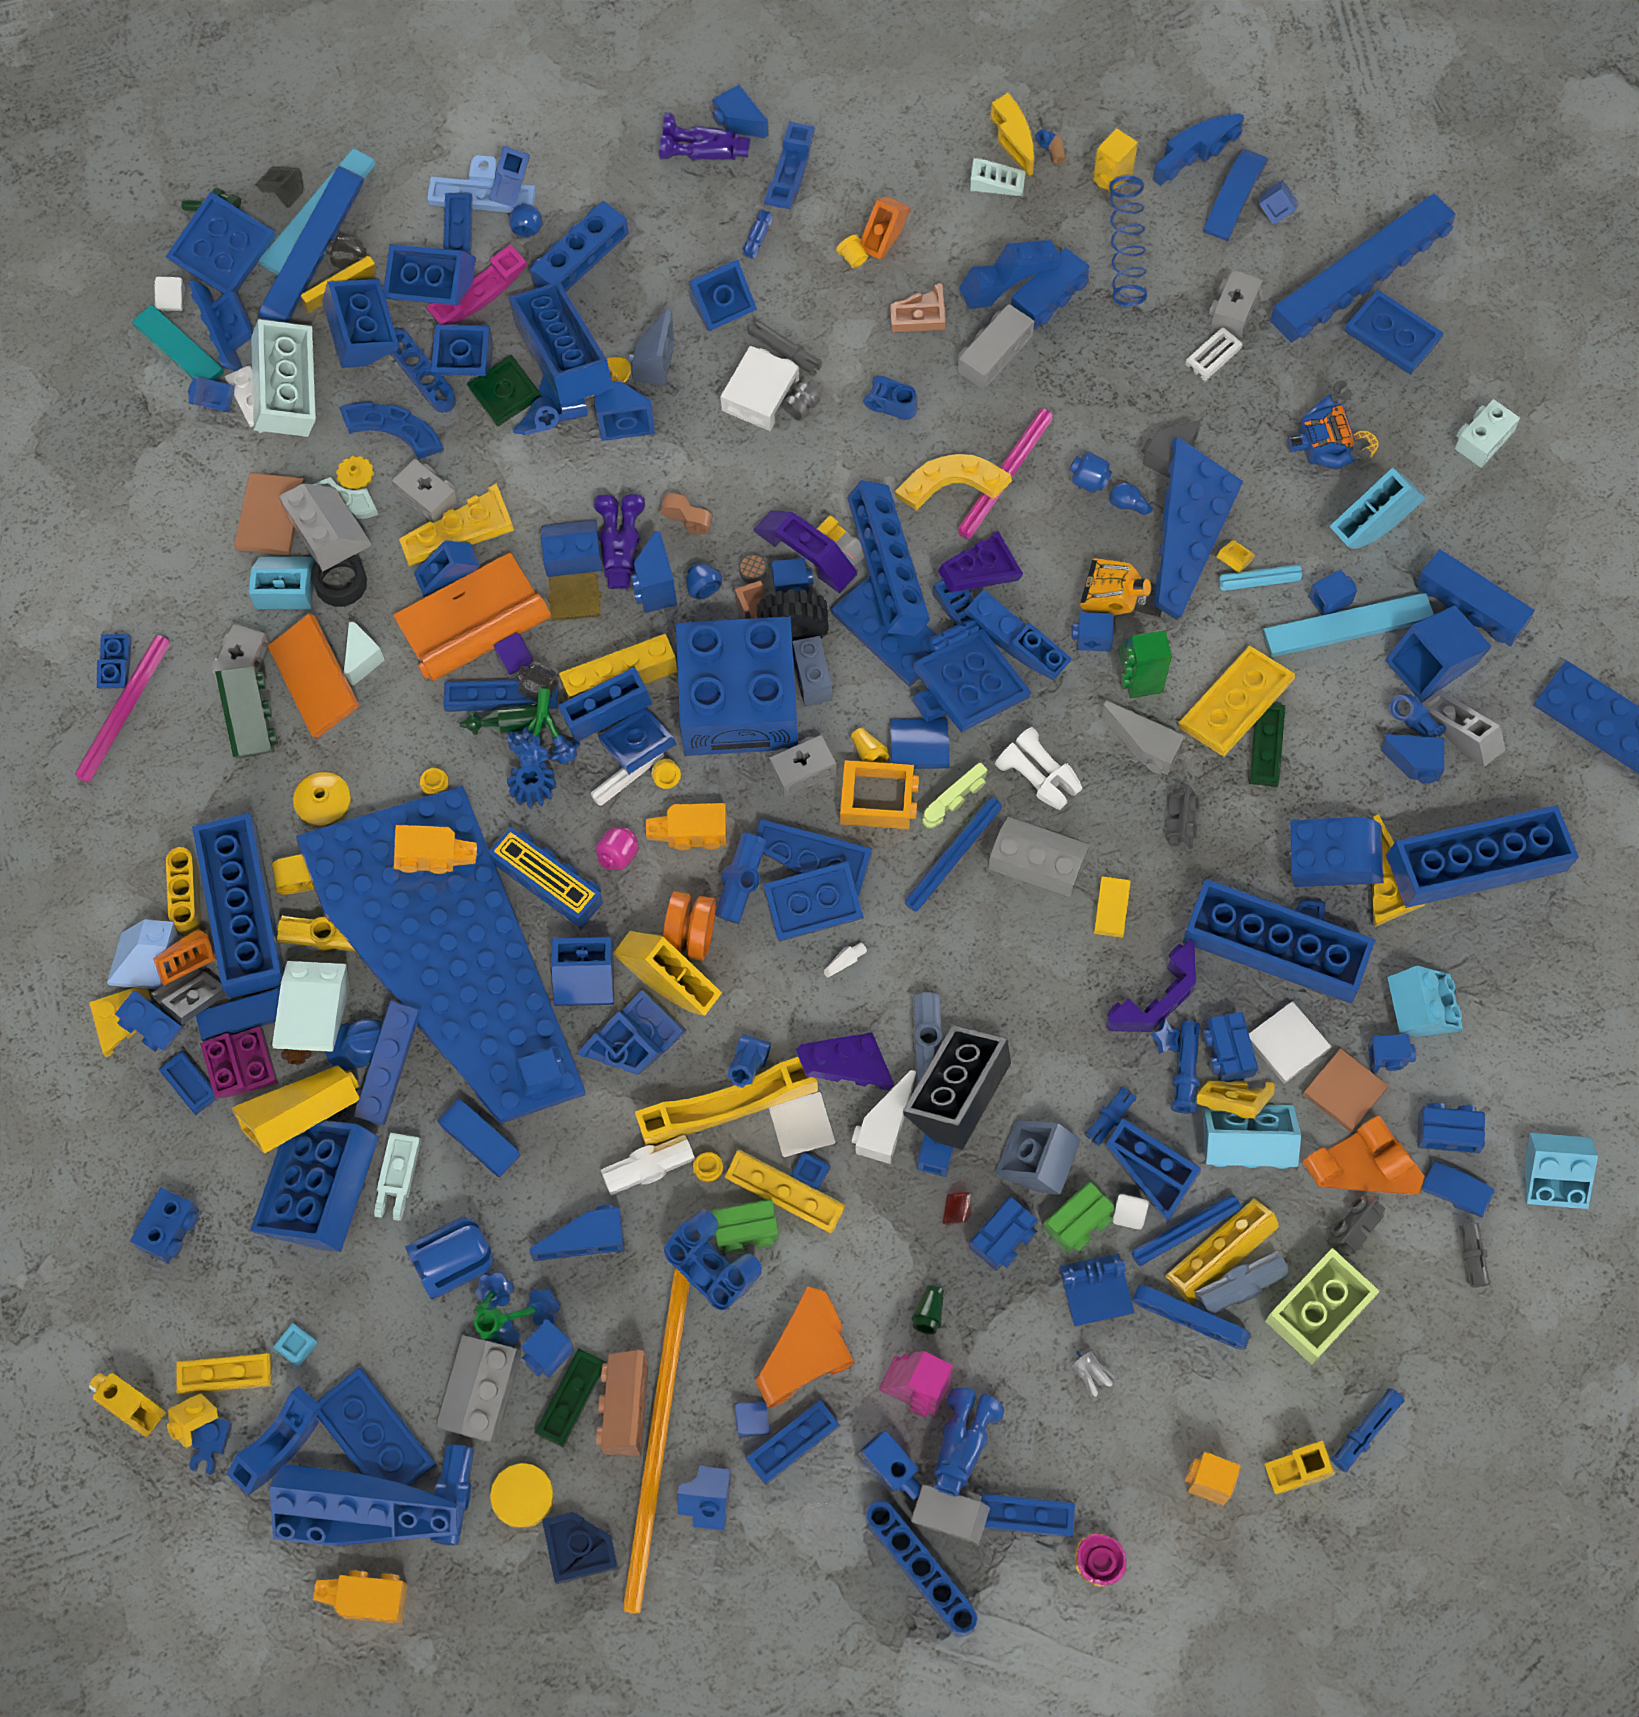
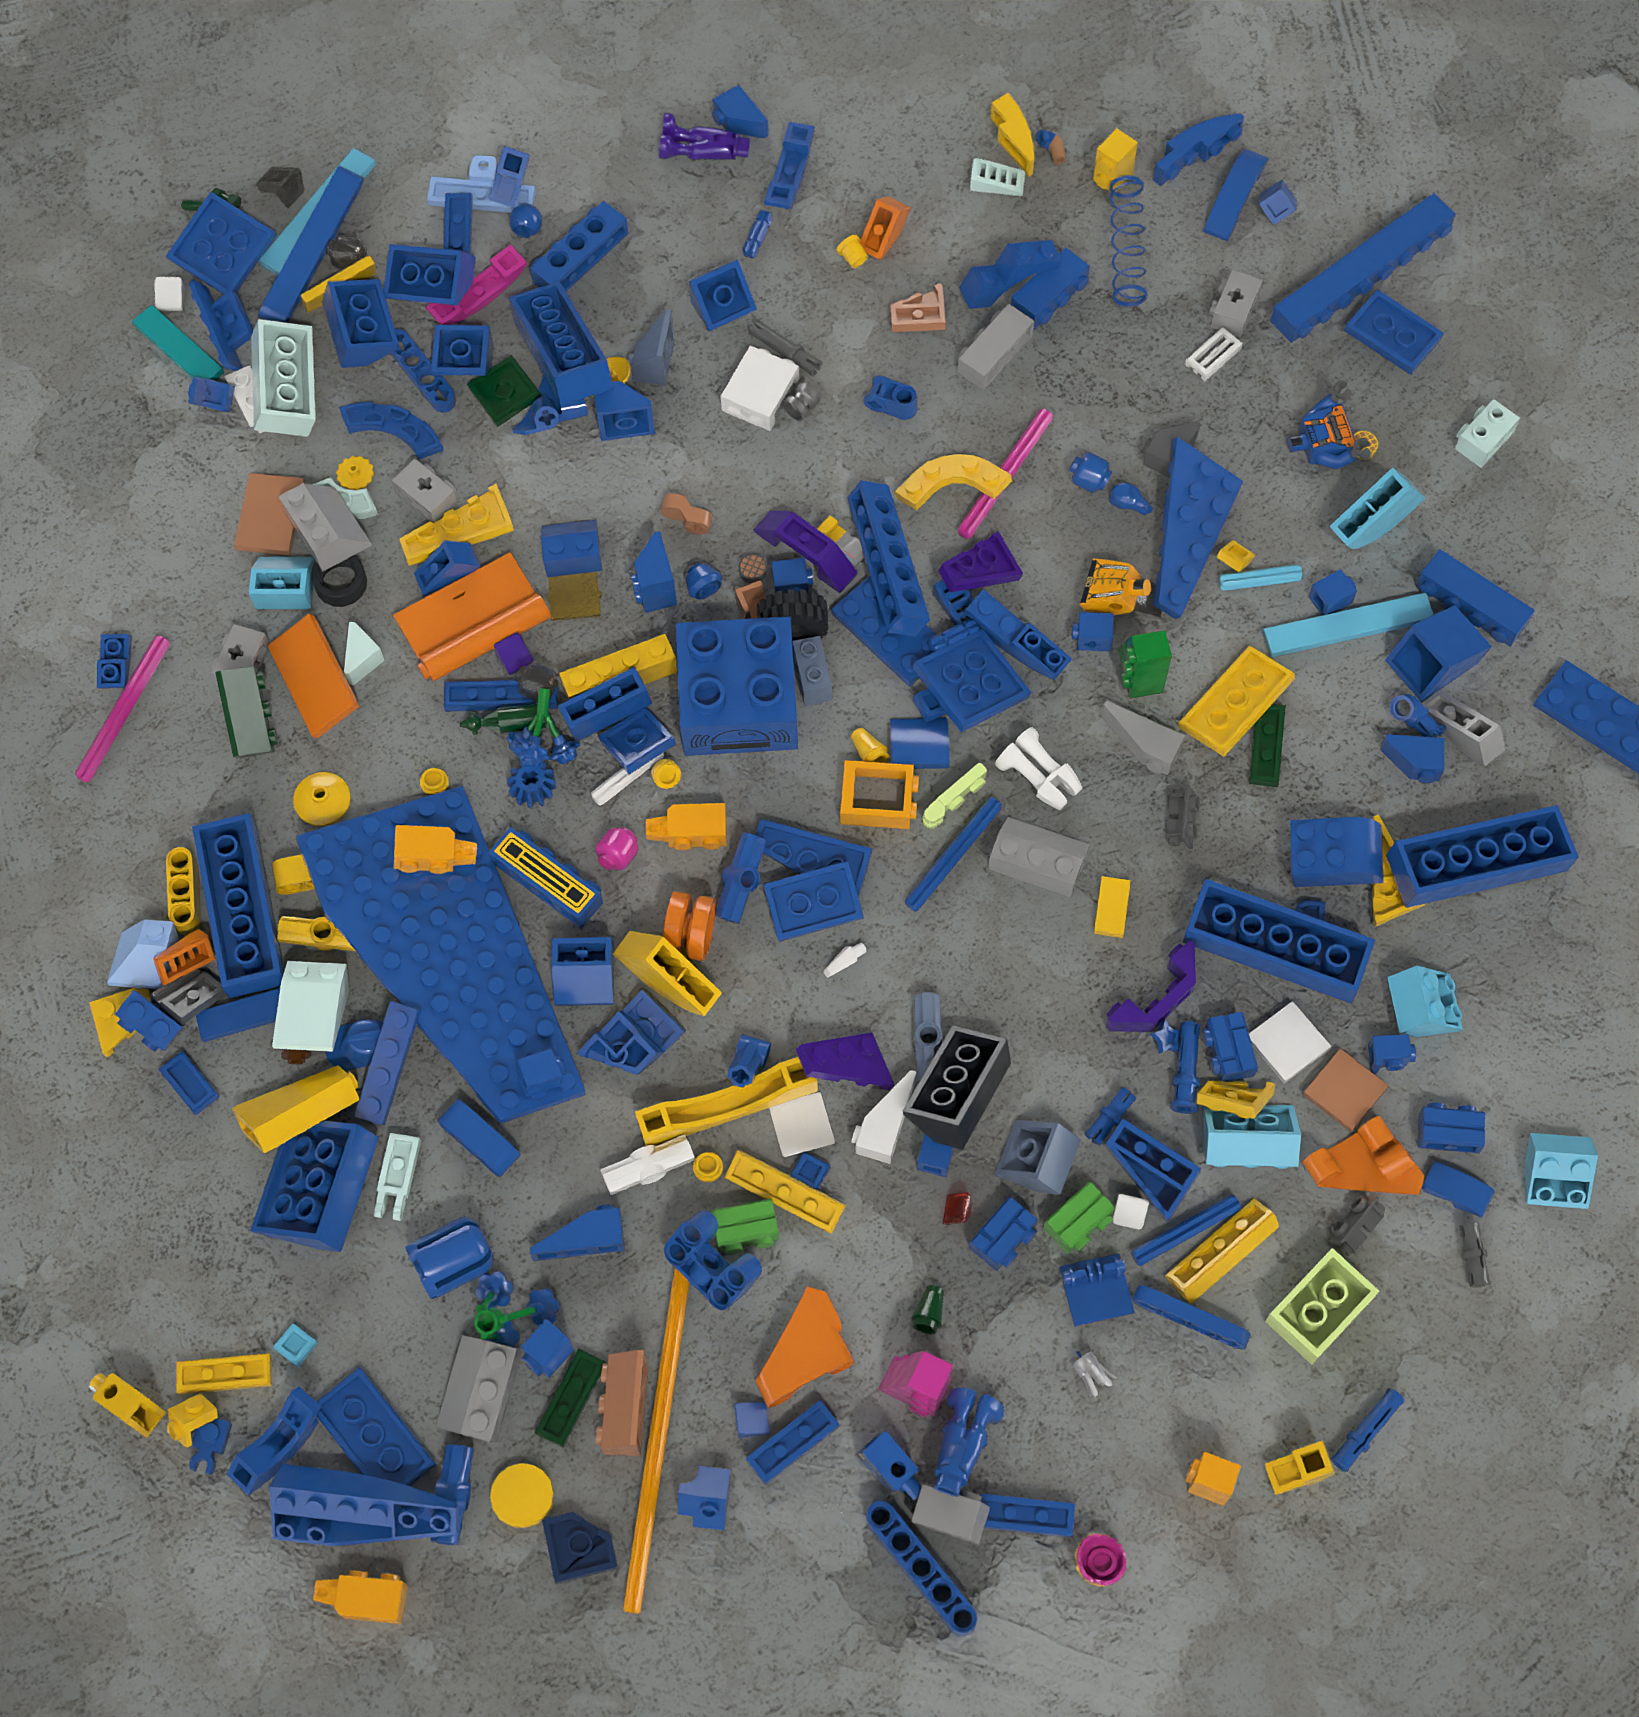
blue brick [130,1187,199,1264] -> none
magenta slope [200,1026,278,1099] -> none
dark purple piece [593,494,645,589] -> none
light grey brick [769,735,836,797] -> none
sand blue piece [1195,1251,1290,1315] -> none

